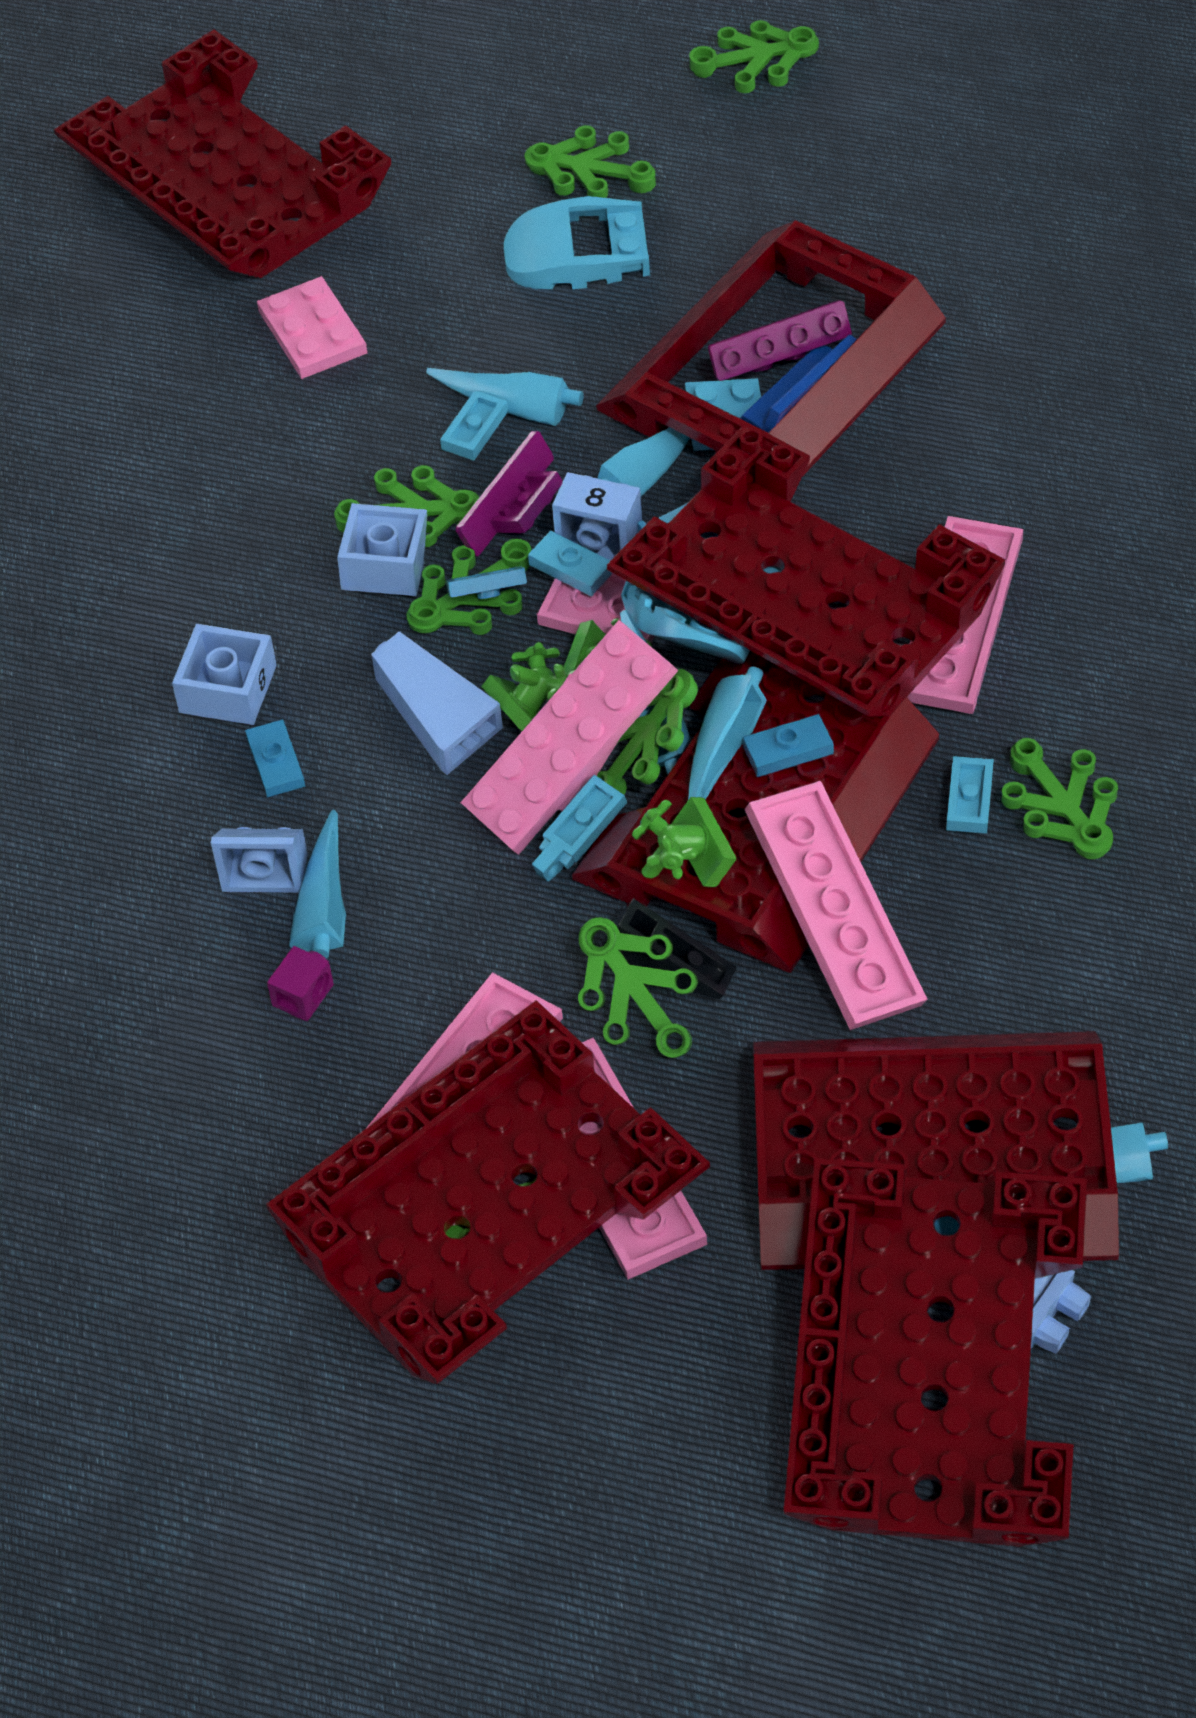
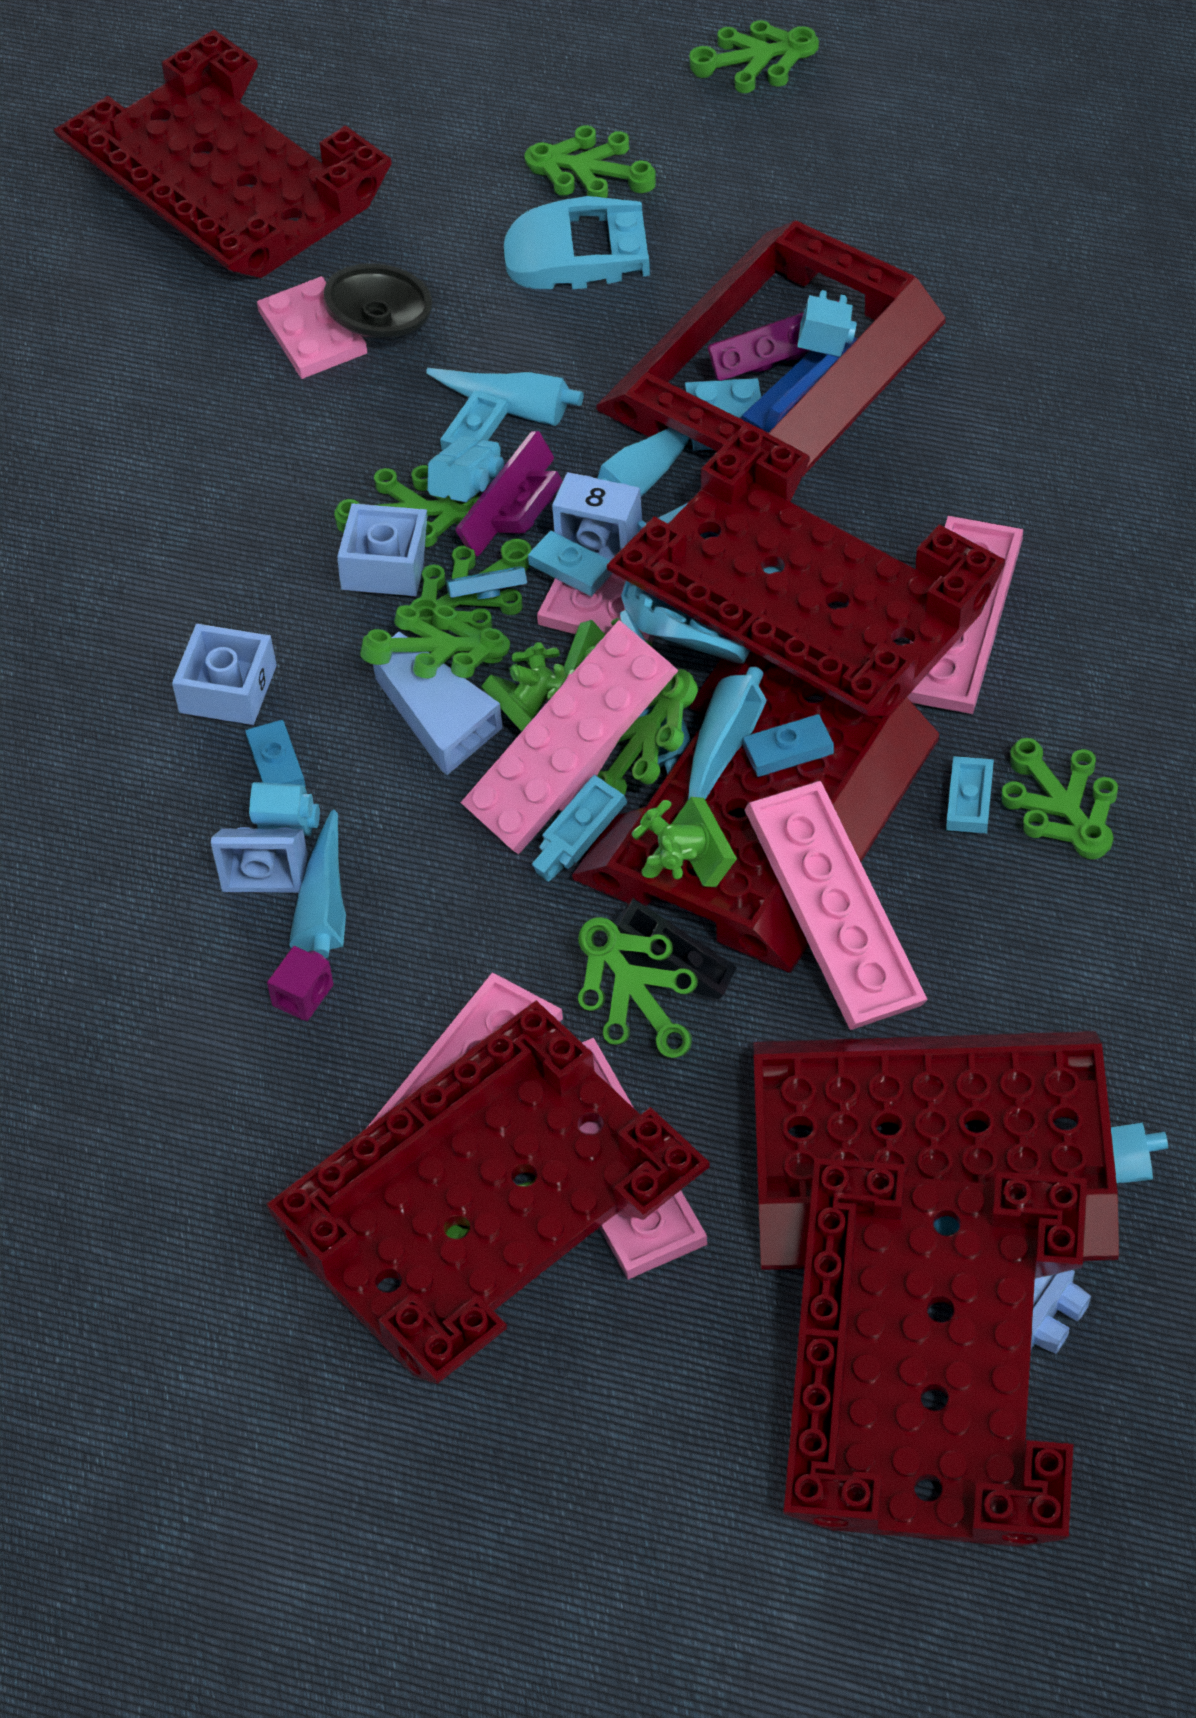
none -> medium azure brick [249,782,320,836]
none -> pearl dark grey dish [323,263,432,338]
none -> bright green plant [360,605,510,678]
none -> medium azure brick [428,436,504,502]
none -> medium azure brick [797,290,857,357]

